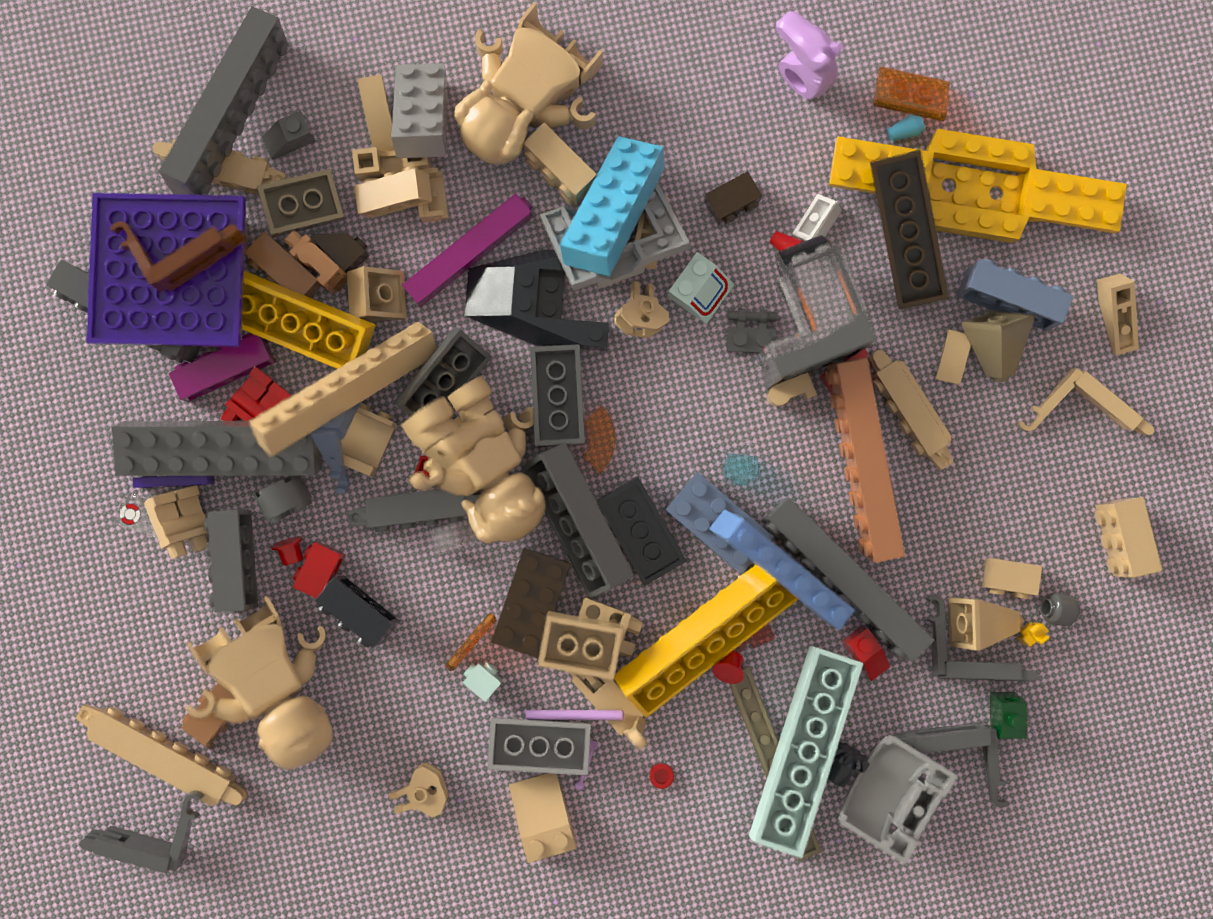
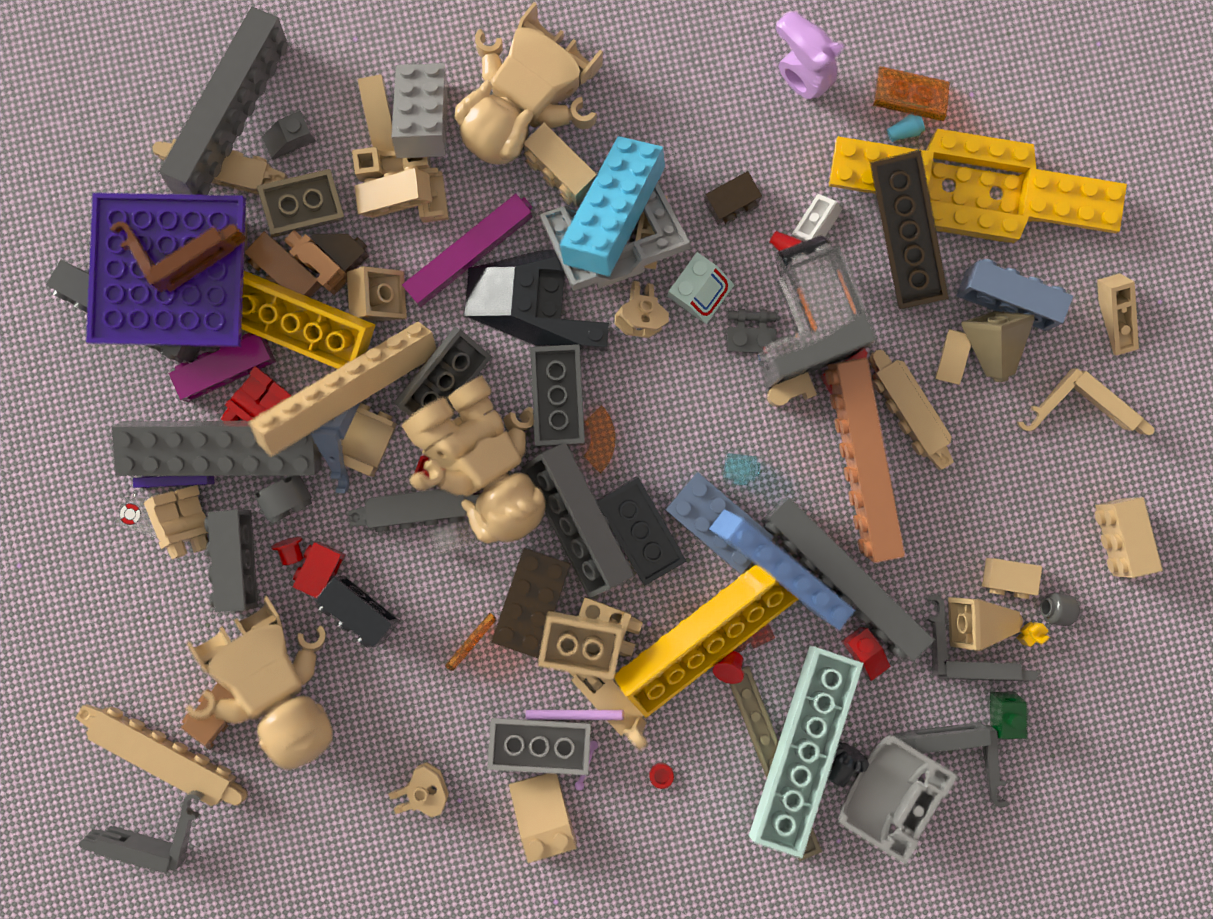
light aqua brick [463,661,503,702] -> none

